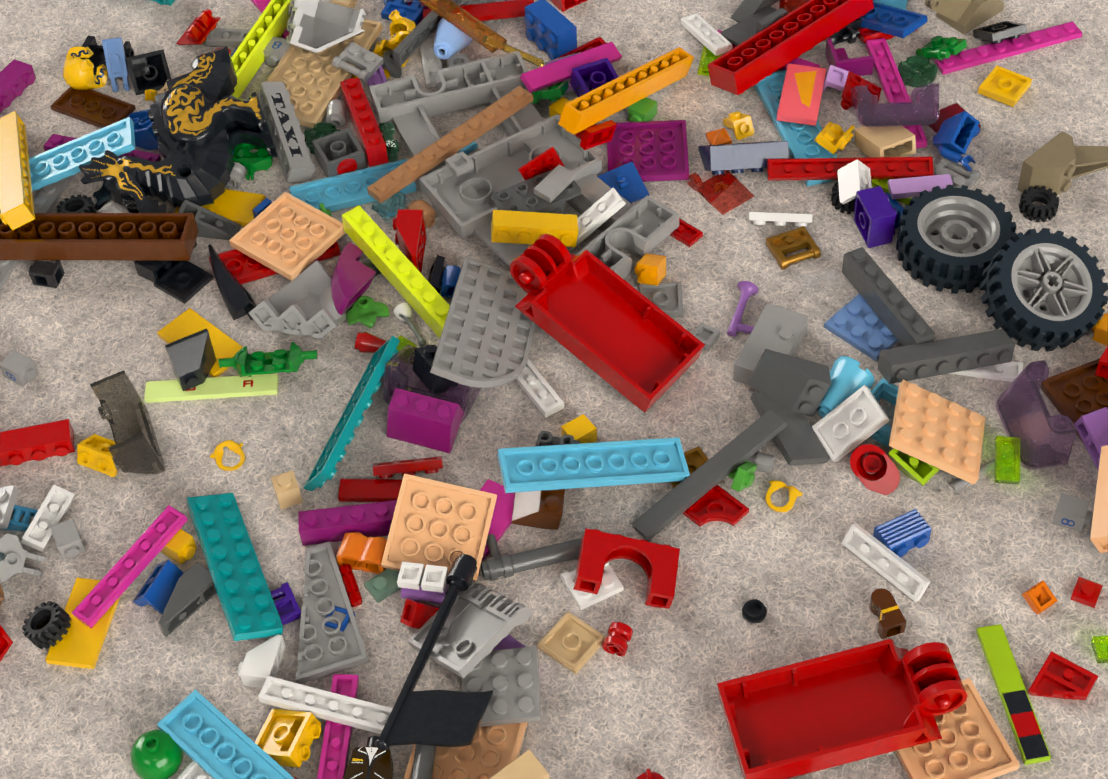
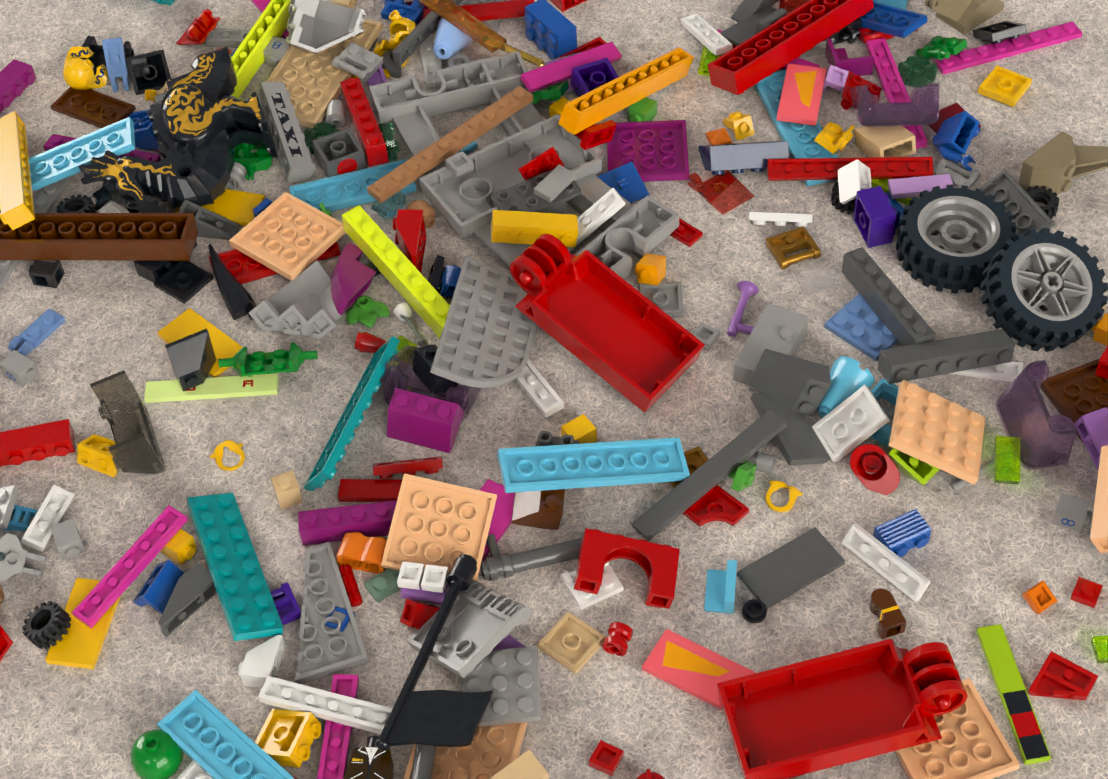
none -> medium blue hinge [8,309,65,356]
none -> red plate [589,740,624,776]
none -> coral tile [642,629,755,710]
none -> medium azure panel [704,560,737,614]
none -> dark grey tile [737,527,845,609]
none -> dark grey tile [980,169,1055,235]

